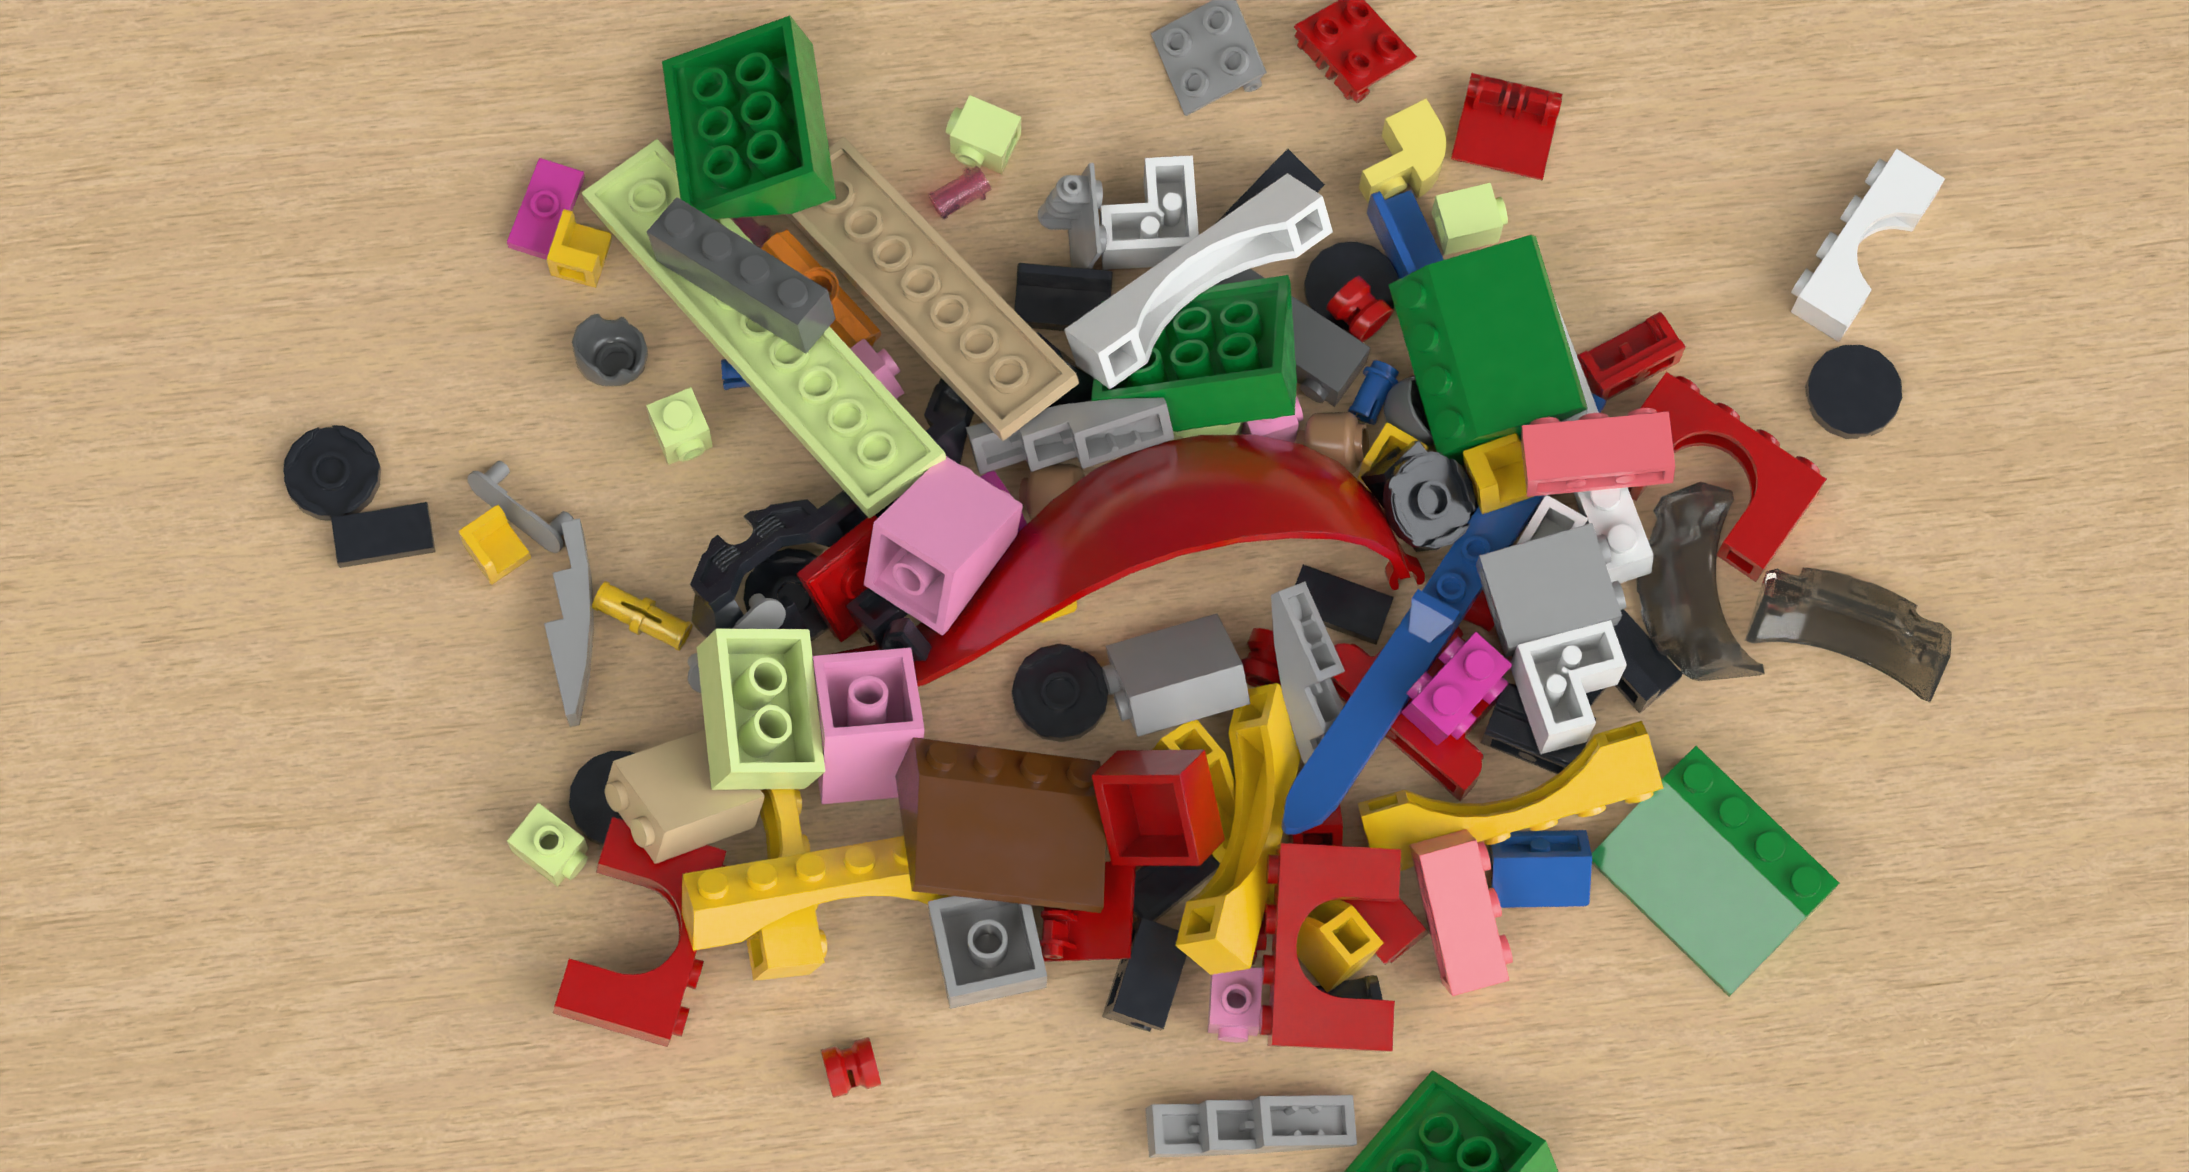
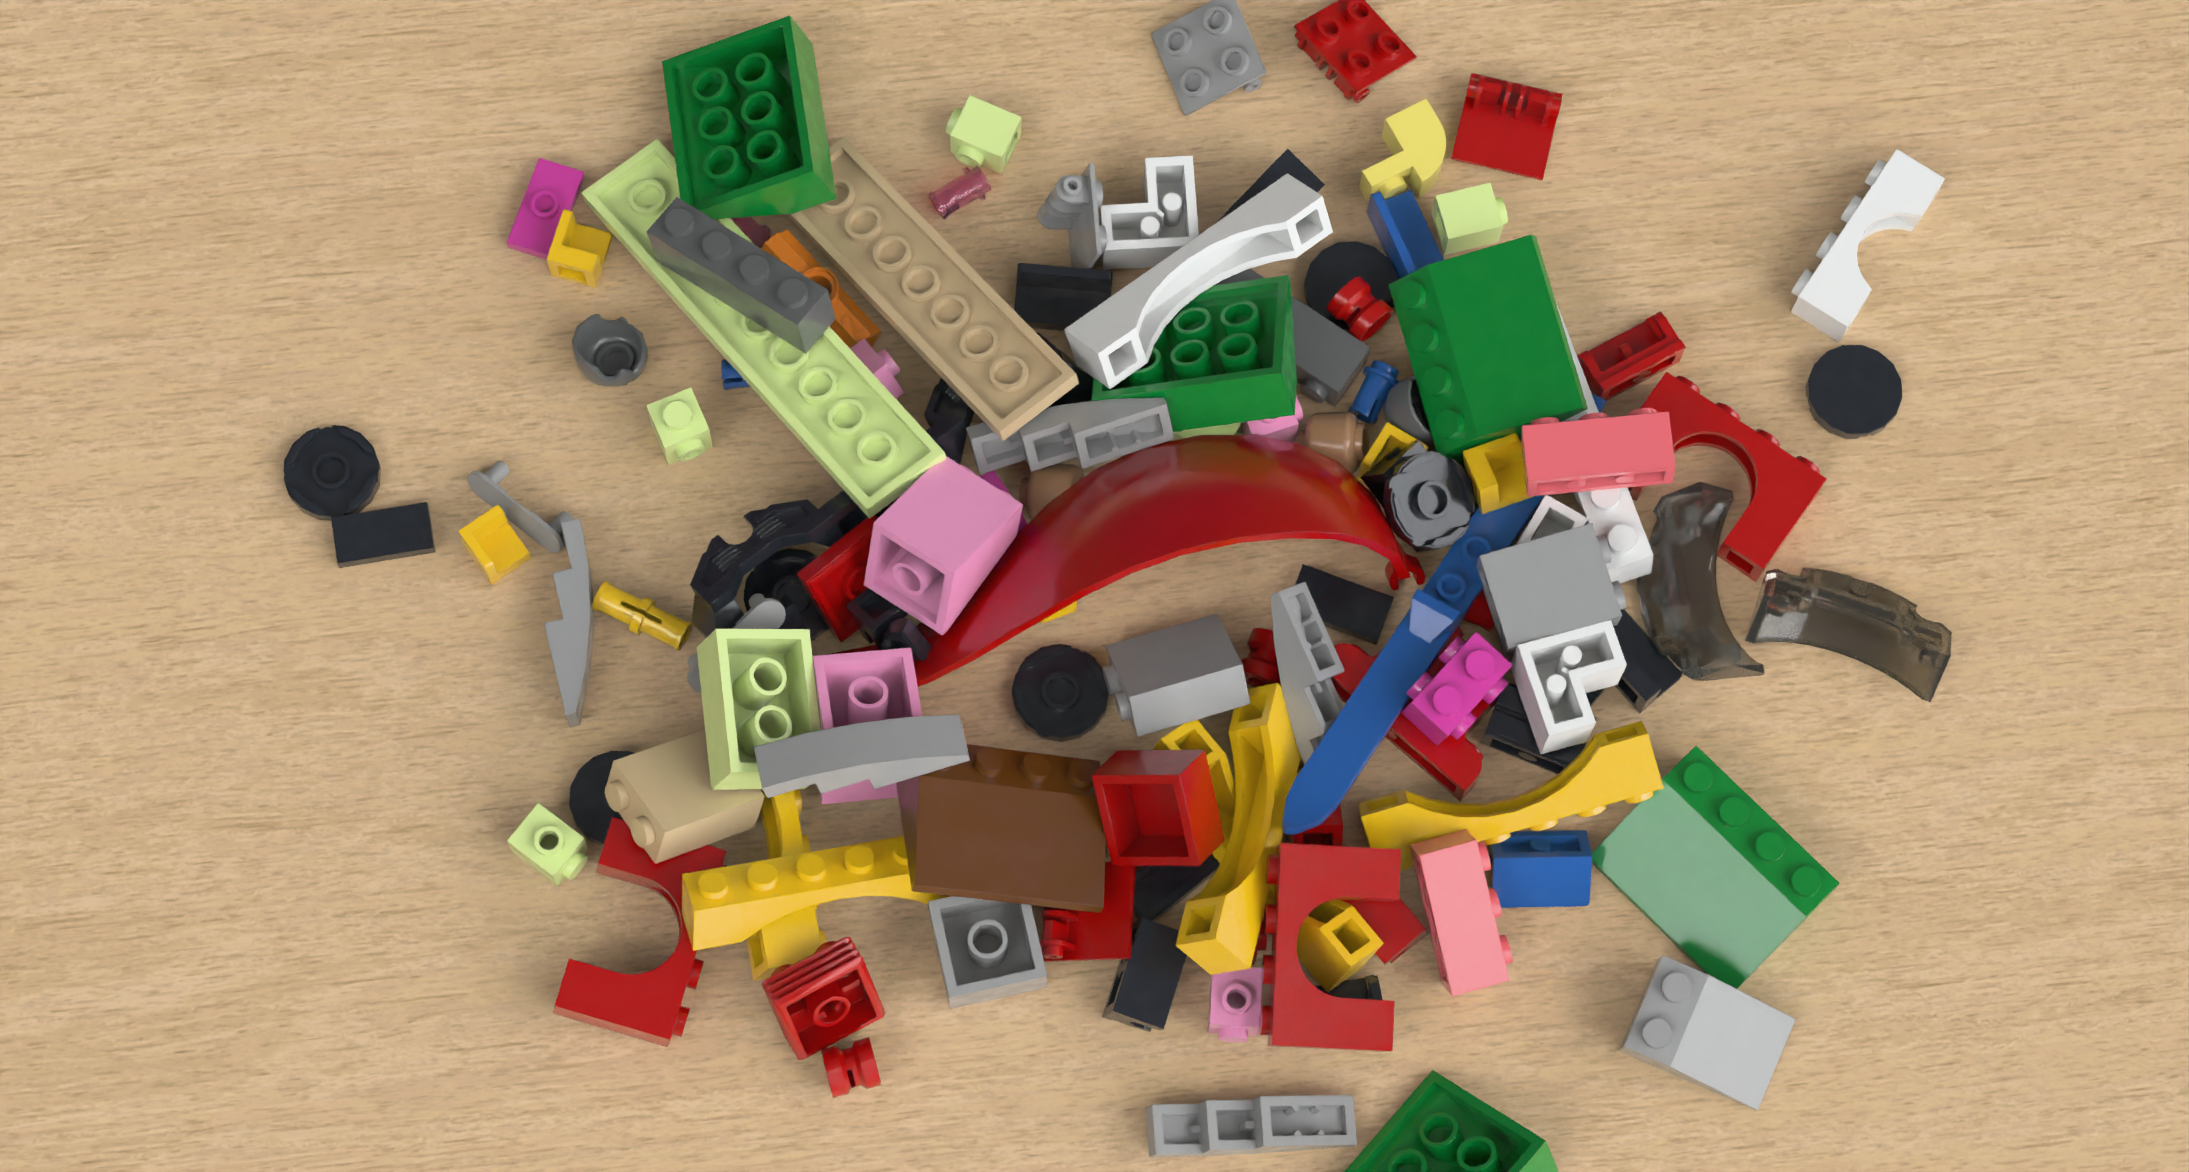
none -> light grey slope [754,714,970,798]
none -> red brick [762,937,886,1060]
none -> slope [1619,955,1796,1111]

